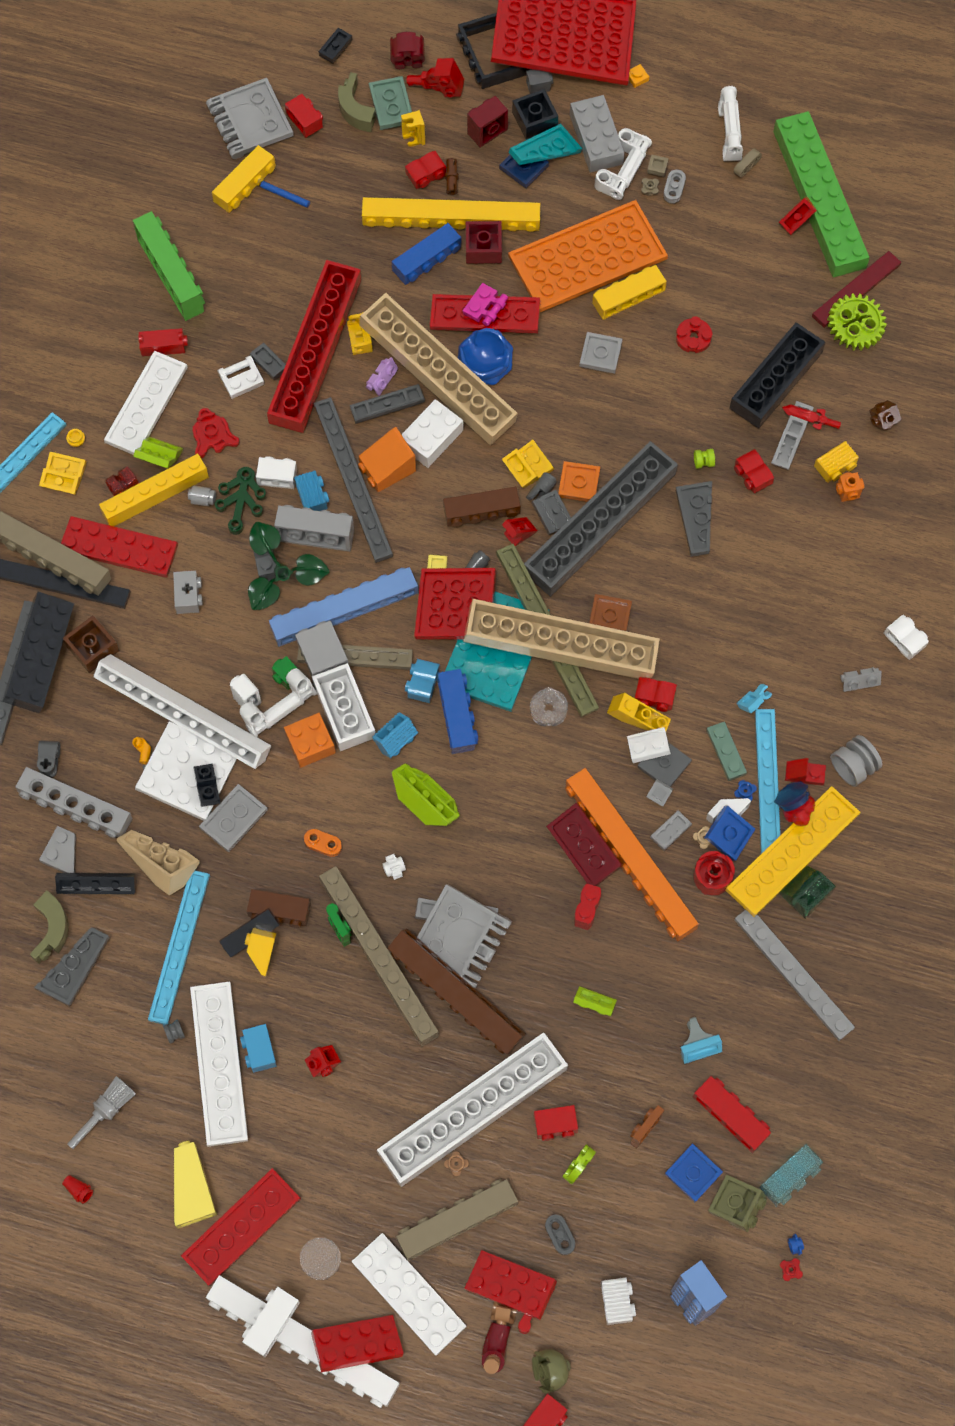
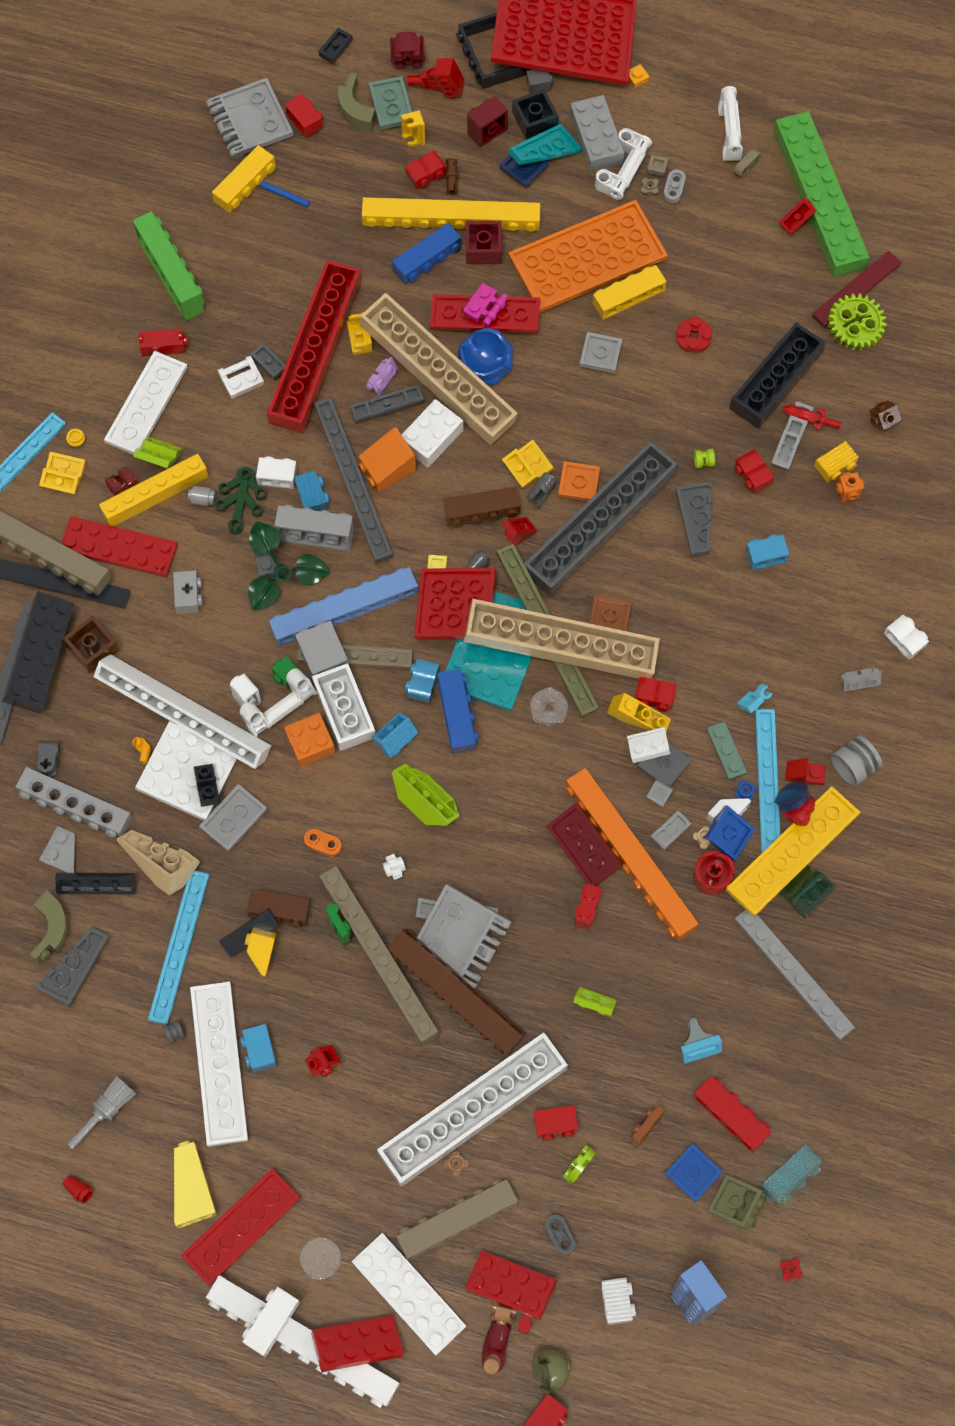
red tile [192,408,239,458] -> none
dark grey plate [531,490,571,535] -> none
blue plate [787,1234,804,1256] -> none
none -> dark azure brick [745,535,790,570]

